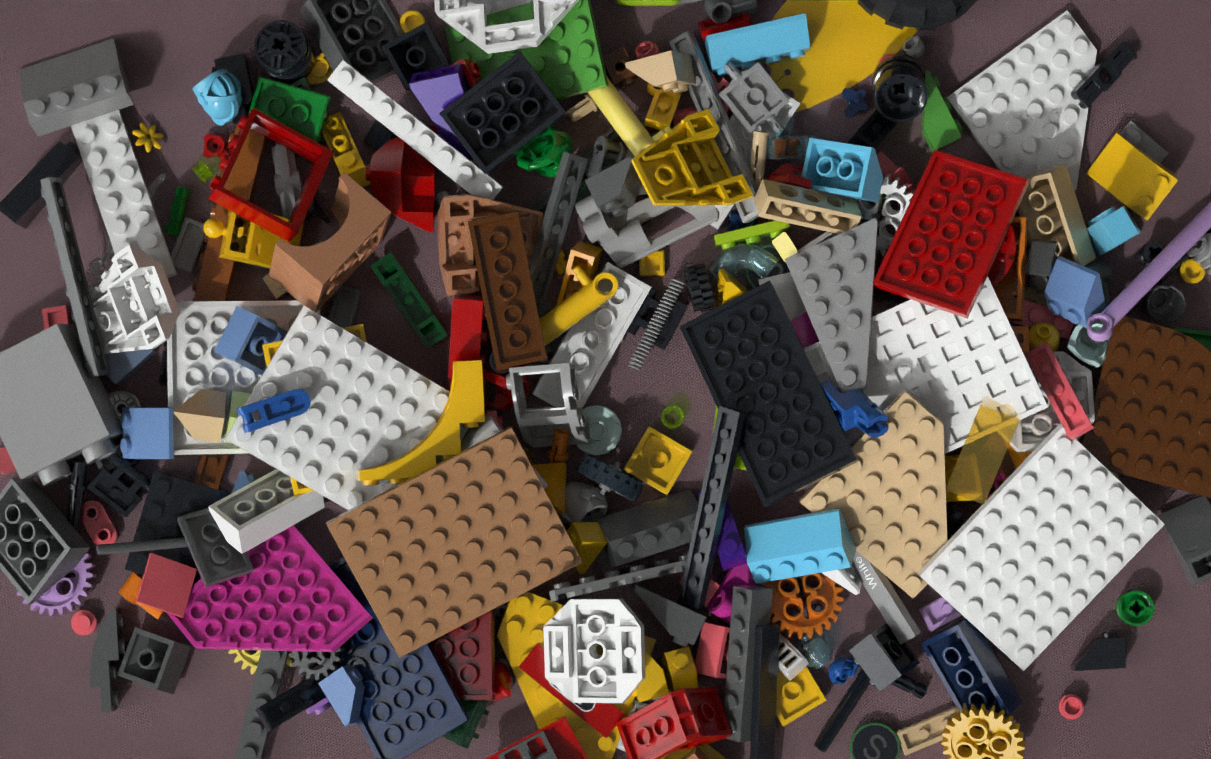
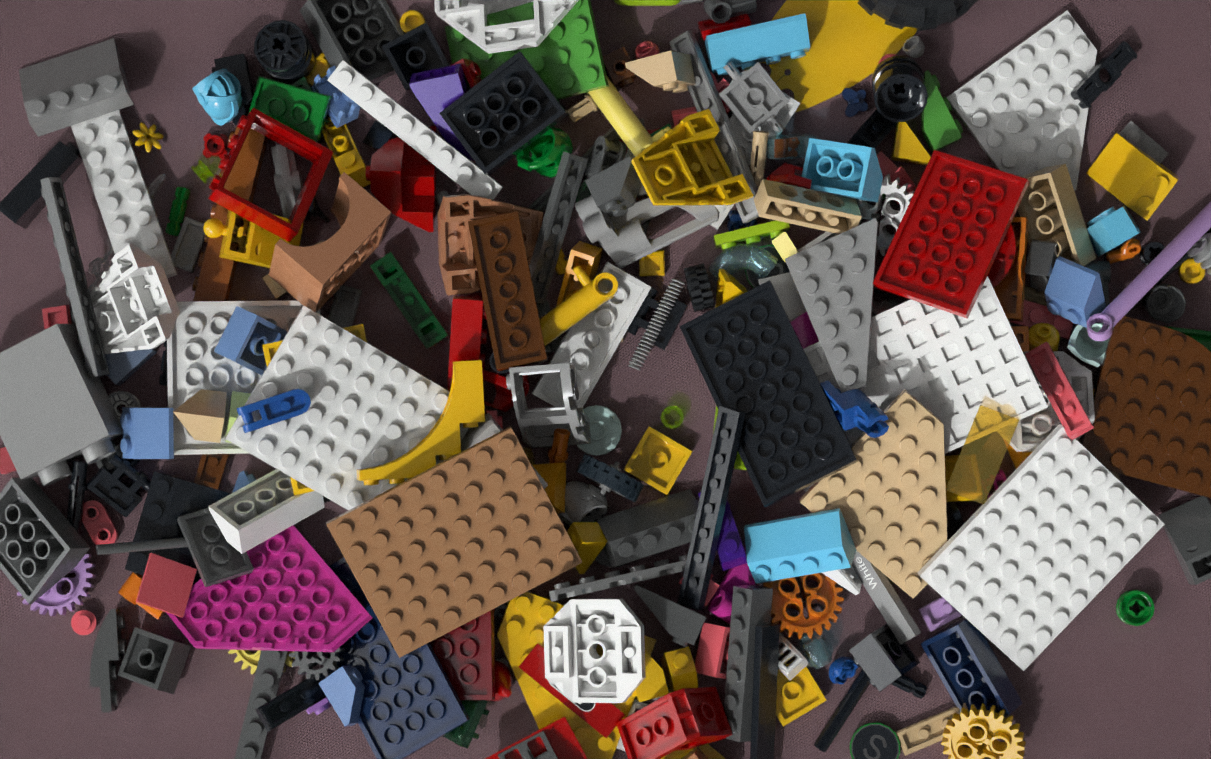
yellow hinge [644,83,681,130] -> none
coral plate [1058,694,1084,719] -> none
black slope [1071,632,1126,671] -> none
none -> medium blue hinge [312,66,360,128]
none -> yellow slope [891,122,931,166]
none -> orange arm [1106,238,1141,264]

